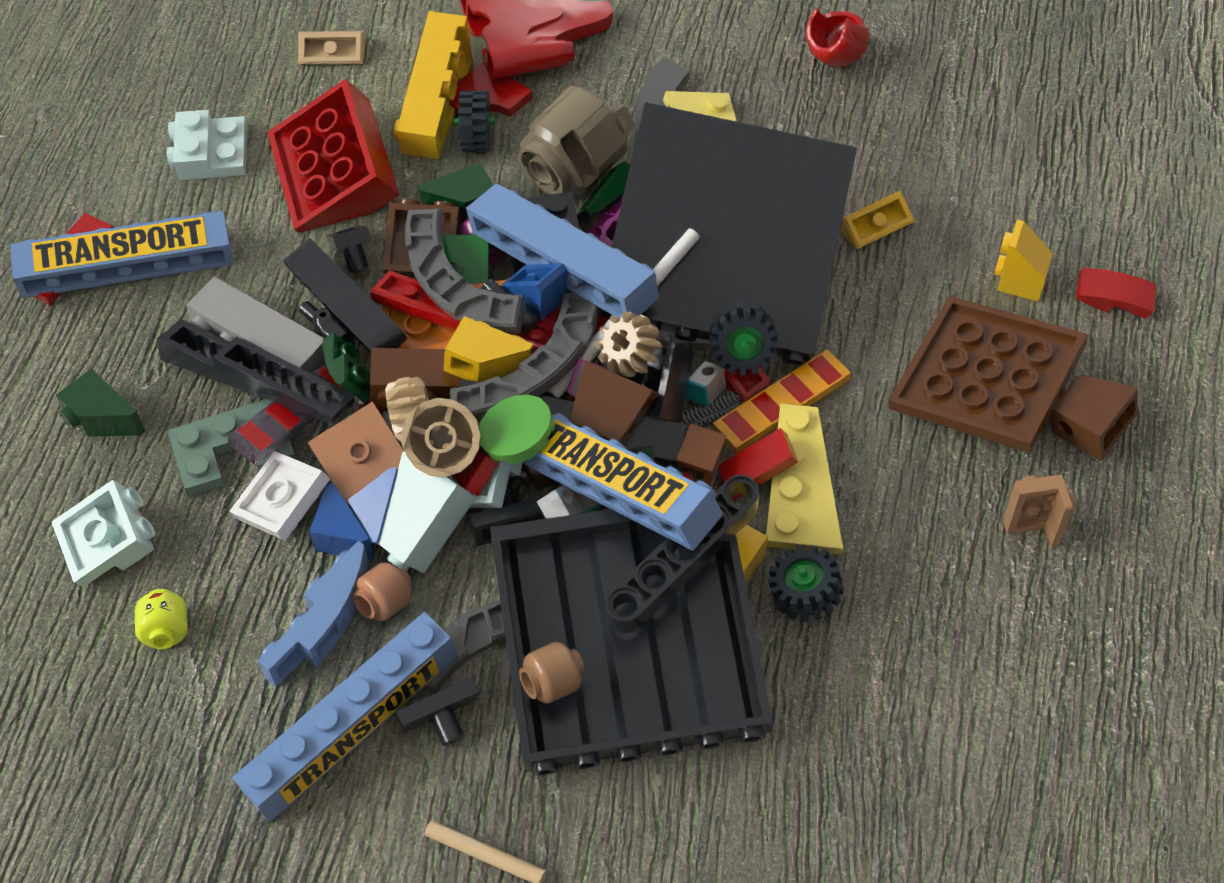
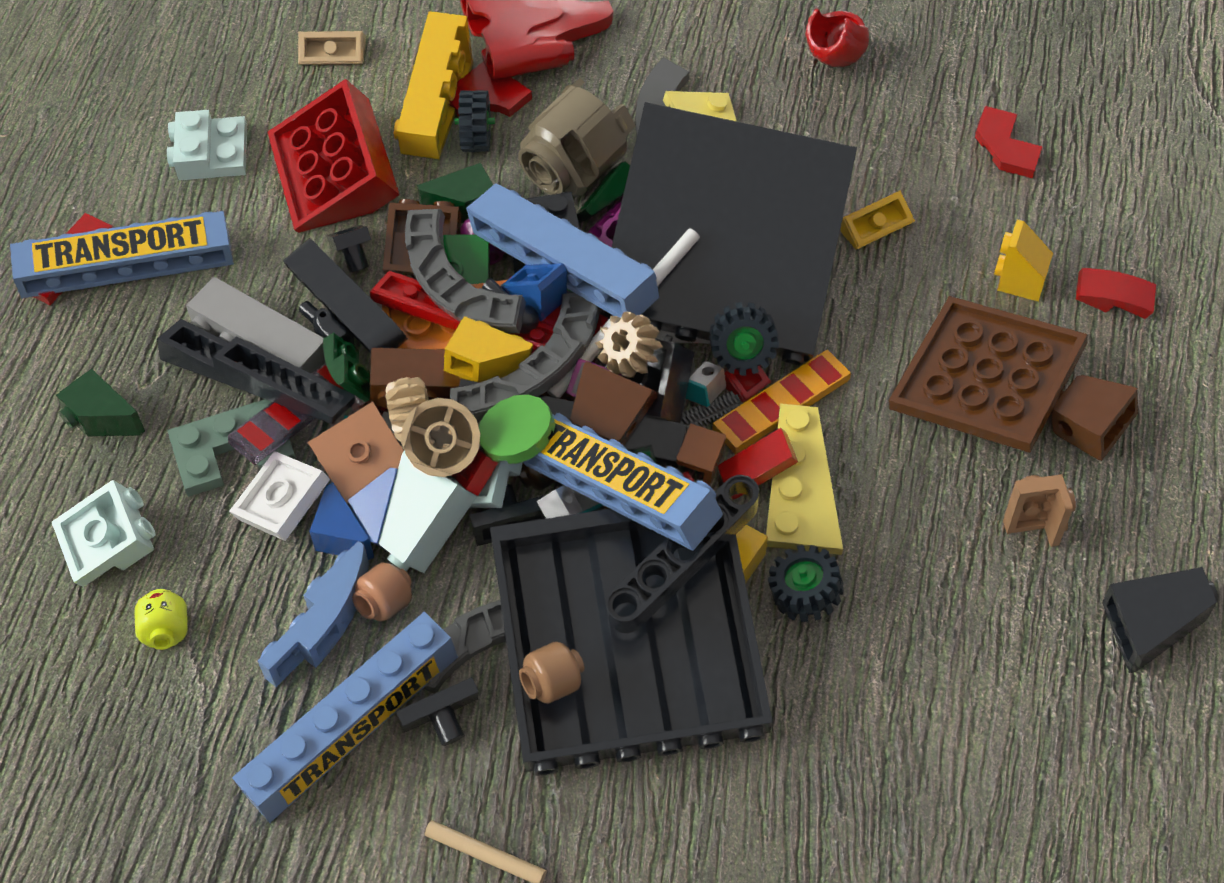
none -> red tile [975,106,1043,179]
none -> black slope [1102,567,1218,673]

